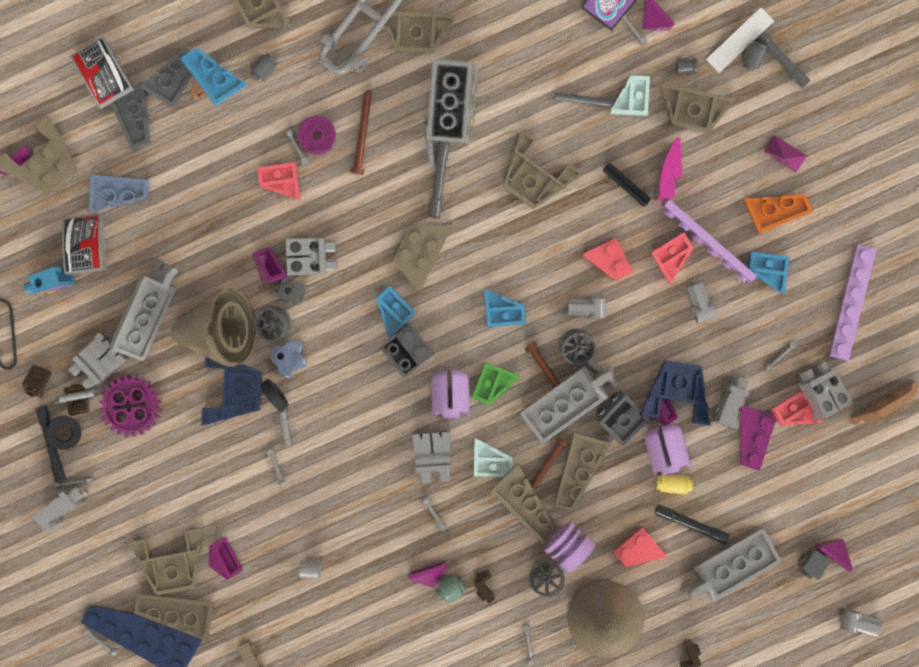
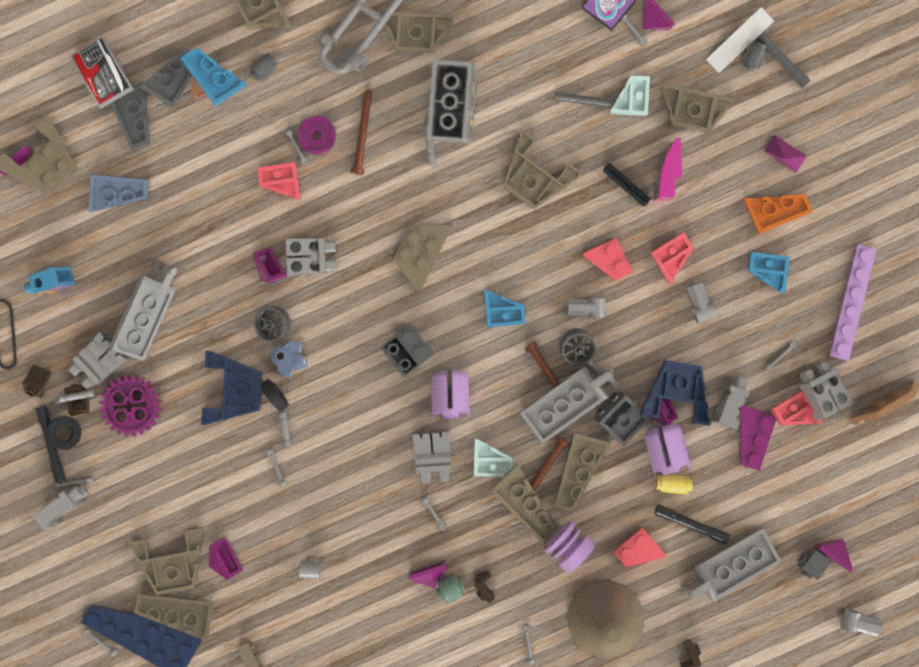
slope [62,214,107,275] -> none
dark tan cone [171,288,256,367] -> none
dark grey brick [275,278,307,305] -> none
dark azure wing [376,286,416,339] -> none
dark grey piece [429,141,450,218] -> none
bright green wing [472,363,520,405] -> none
dark grey wheel [529,561,565,597] -> none
lavender plate [662,199,757,283] -> none
dark grey bush [676,58,698,76] -> none

